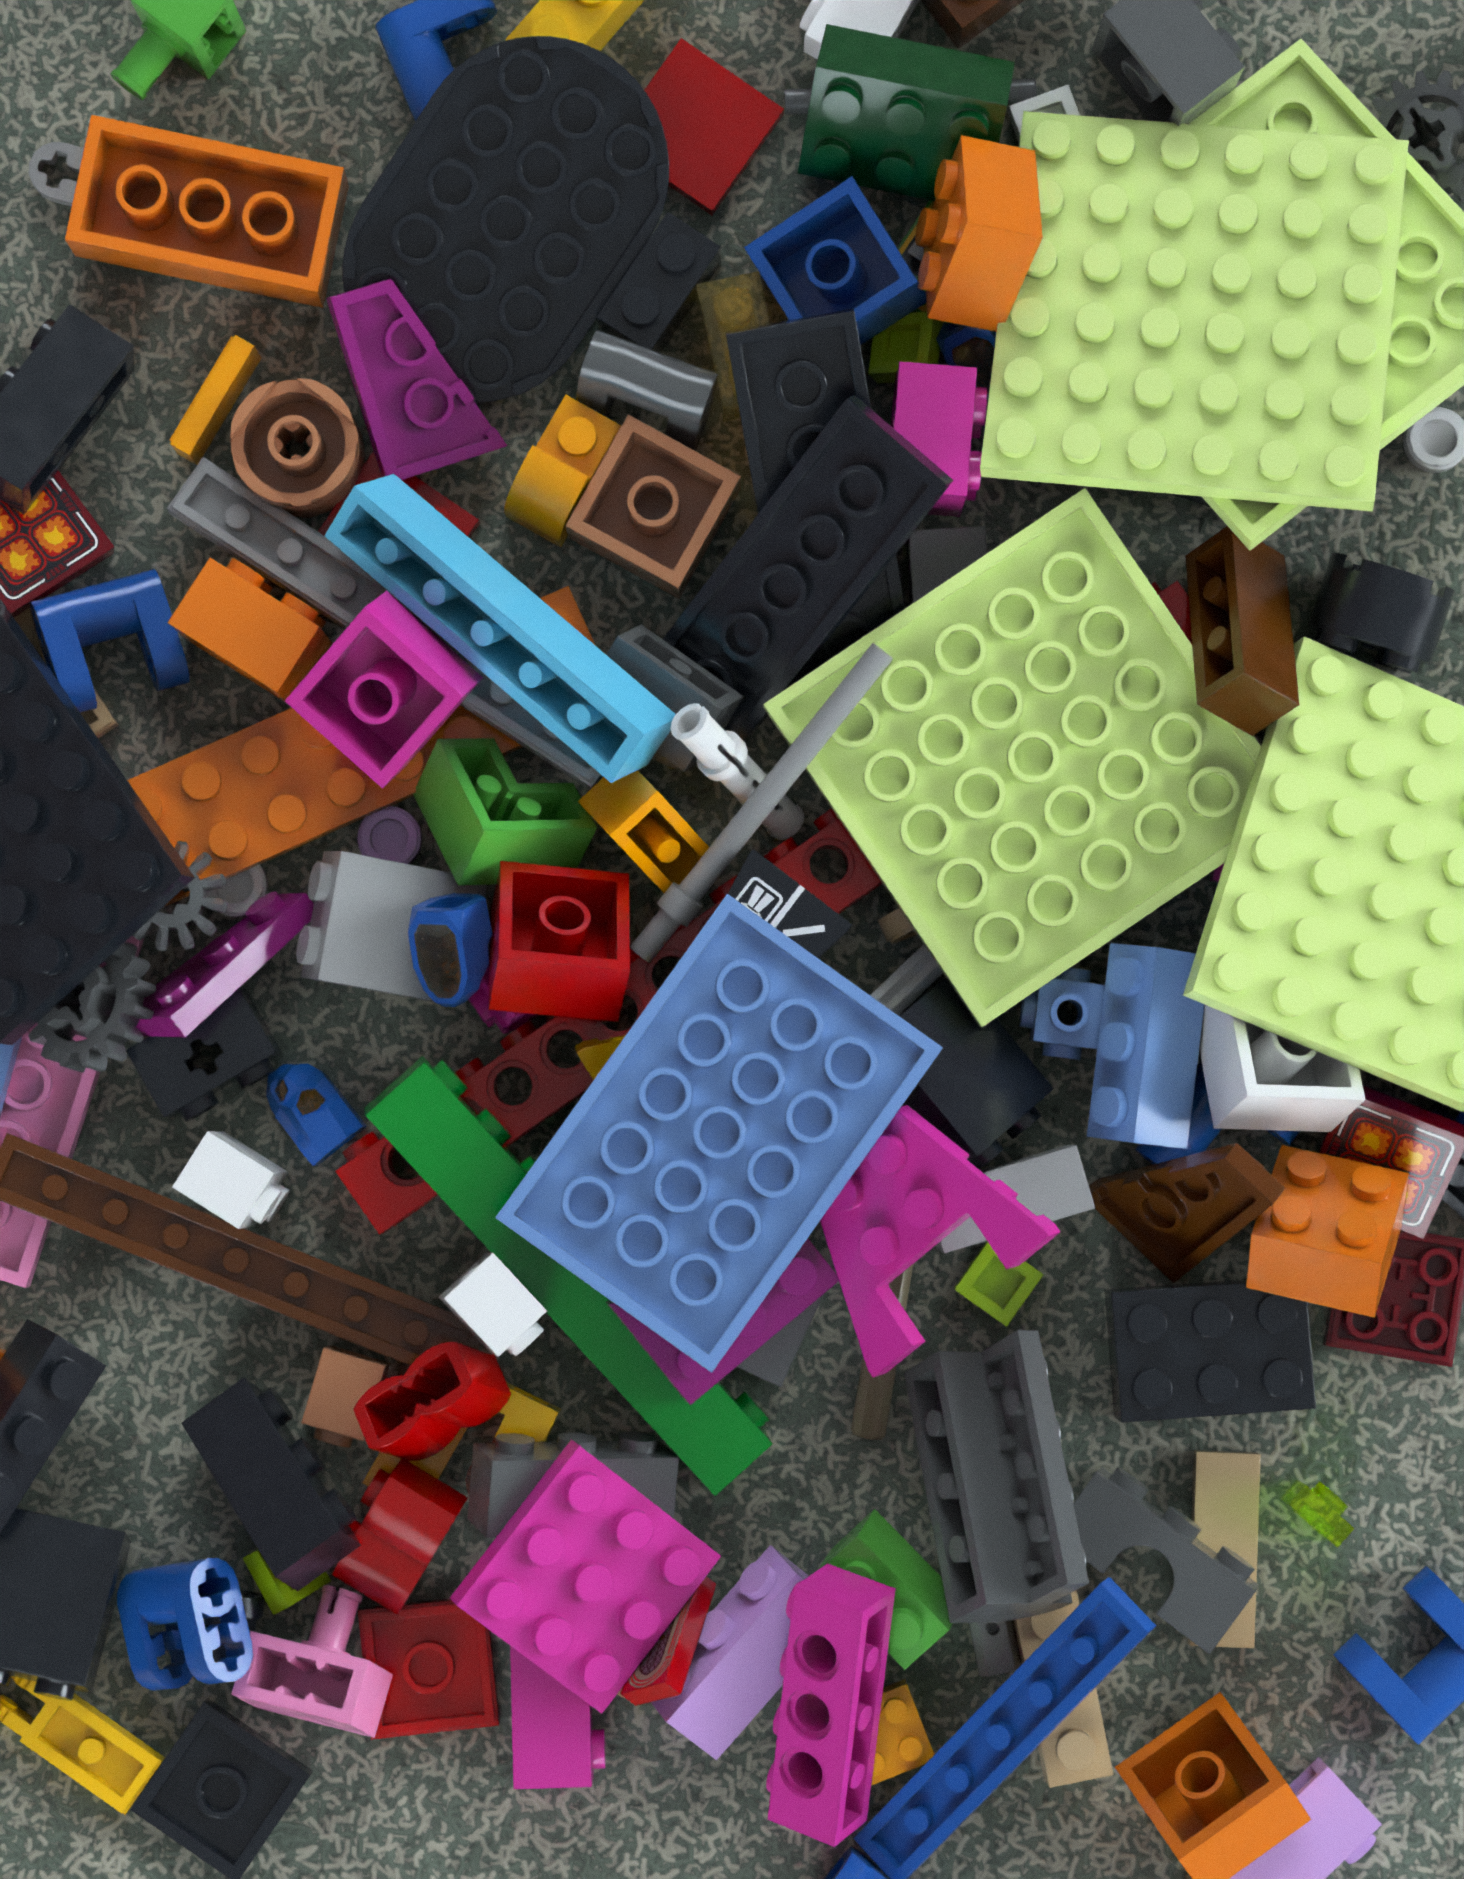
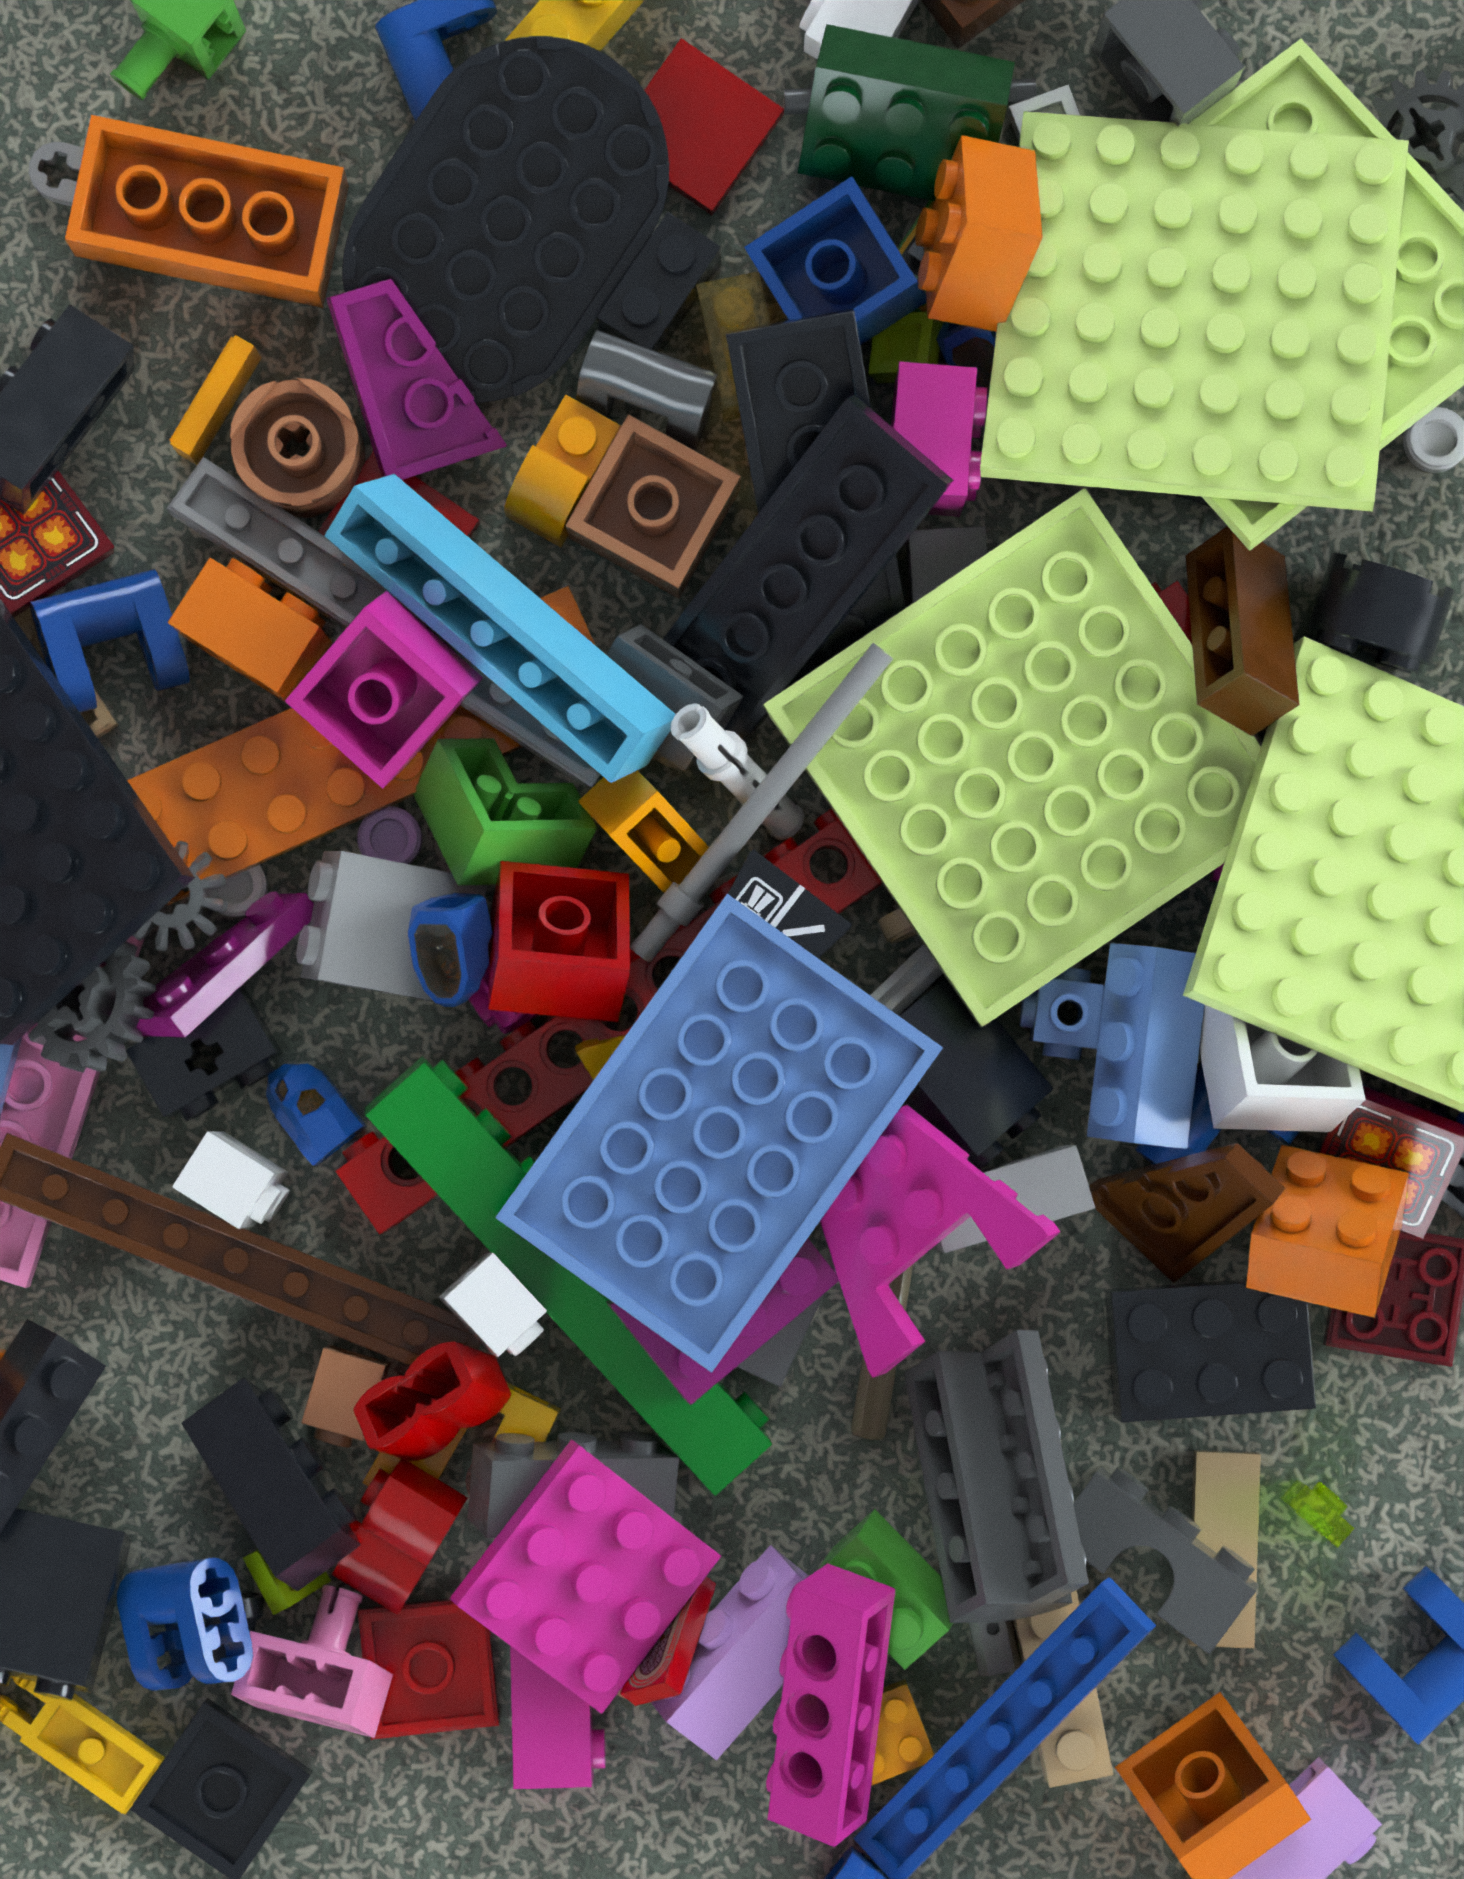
lime plate [953,1241,1044,1327] -> none

